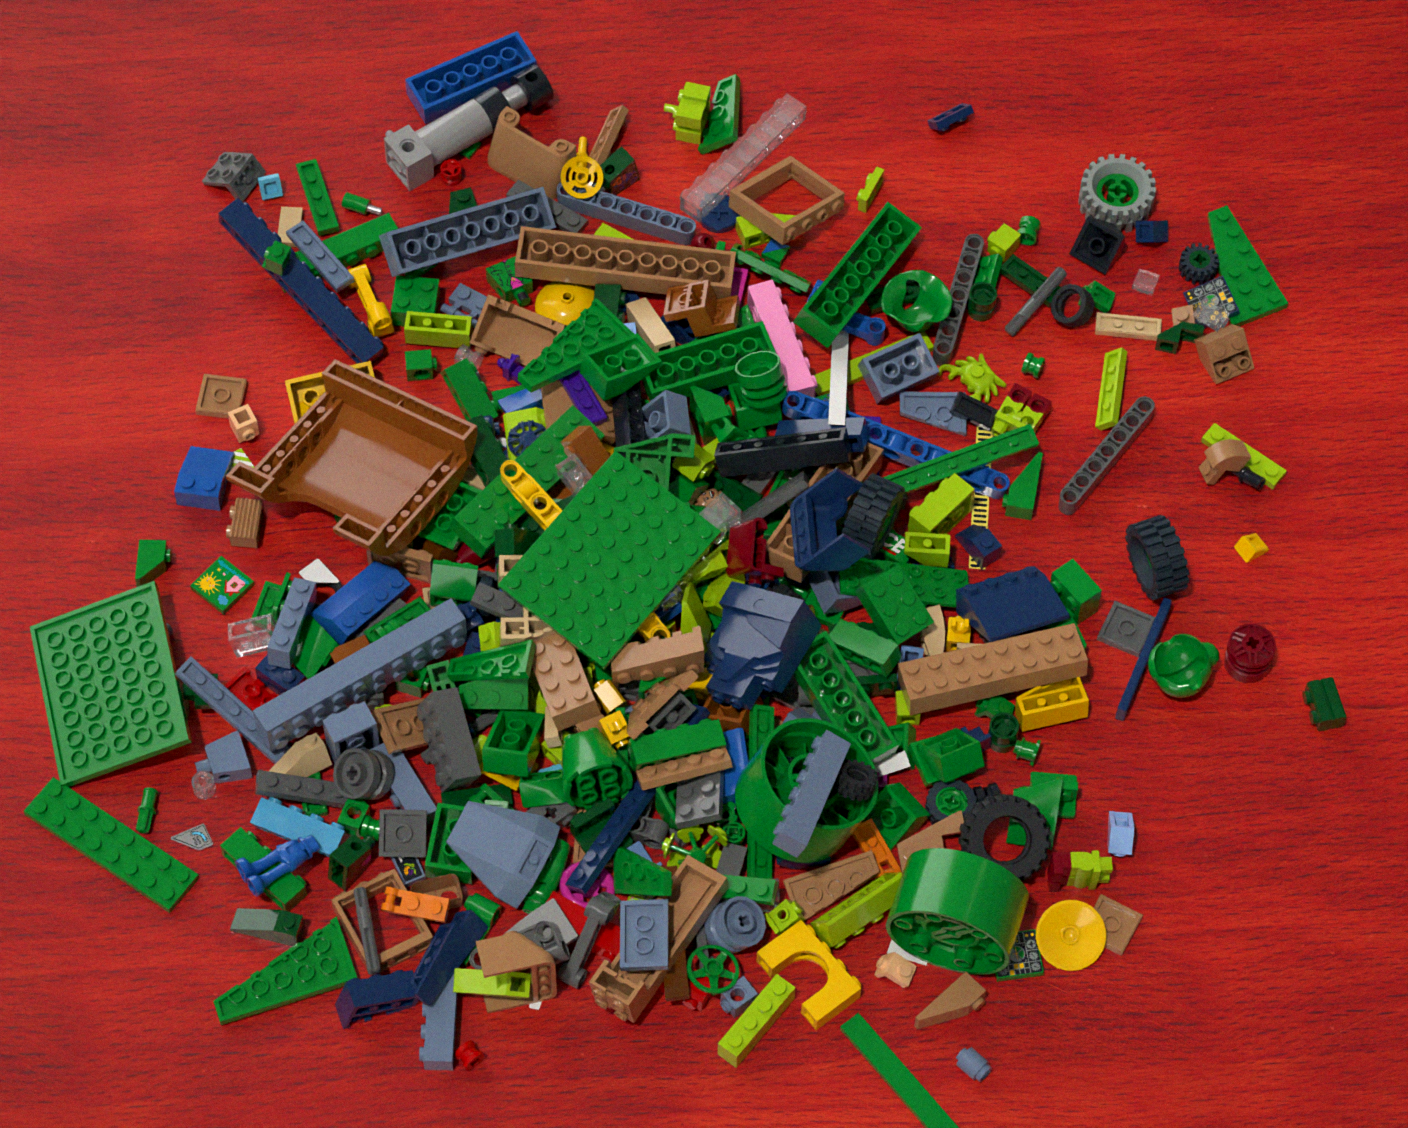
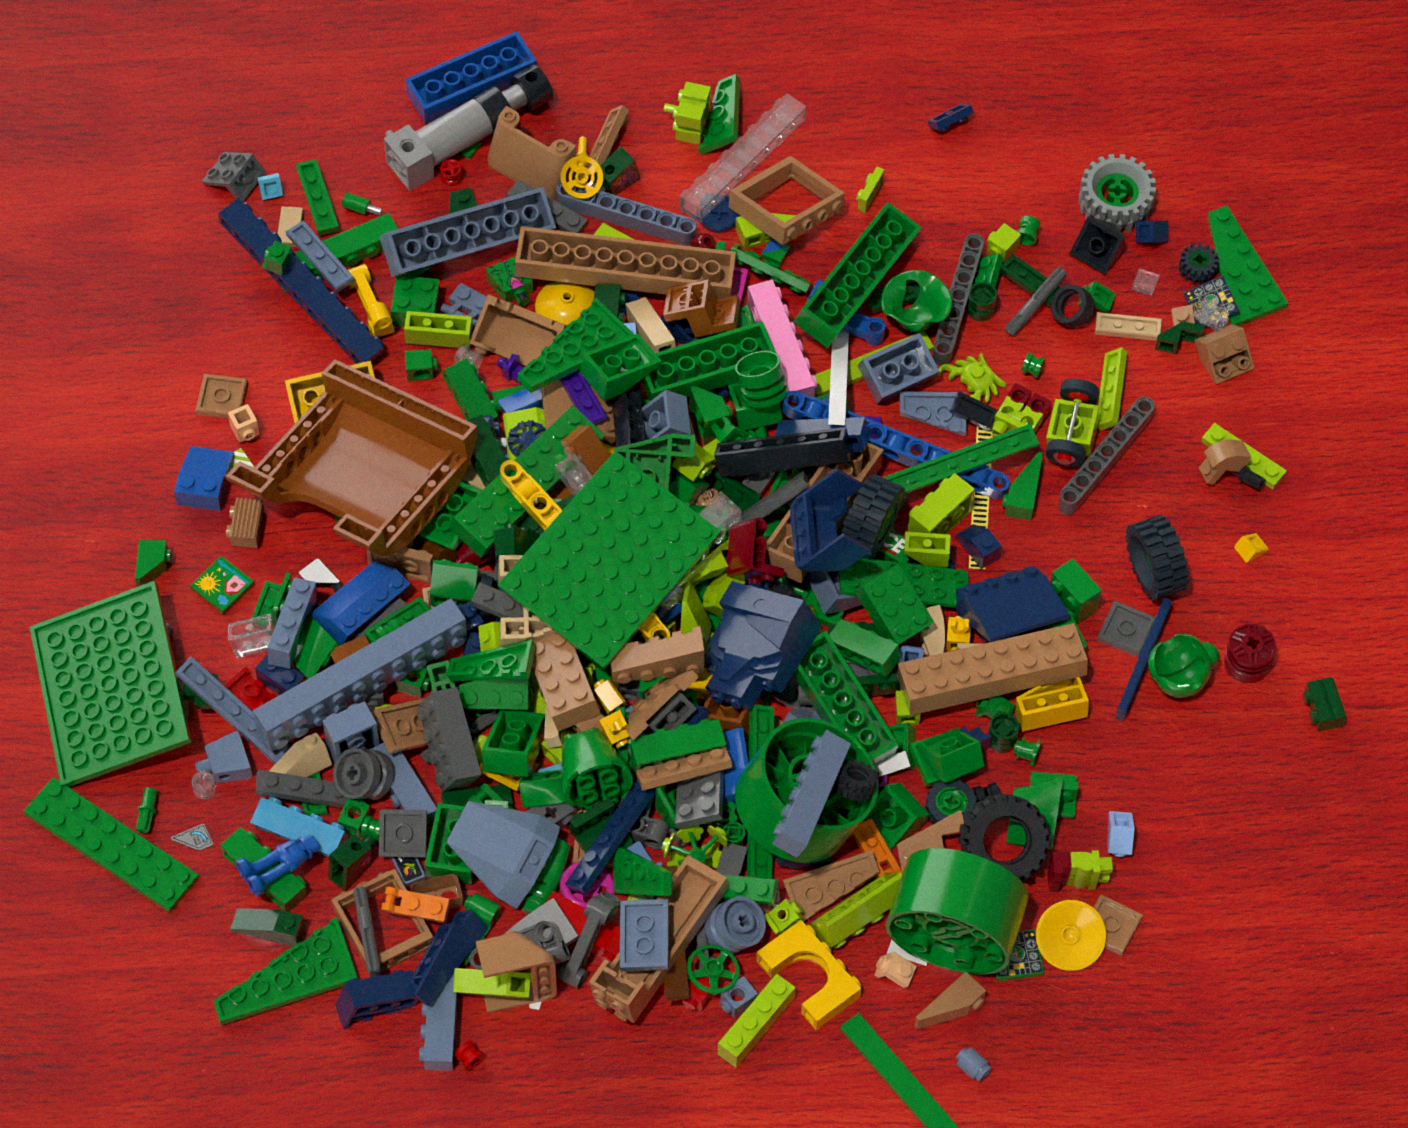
none -> brick [1046,378,1100,467]

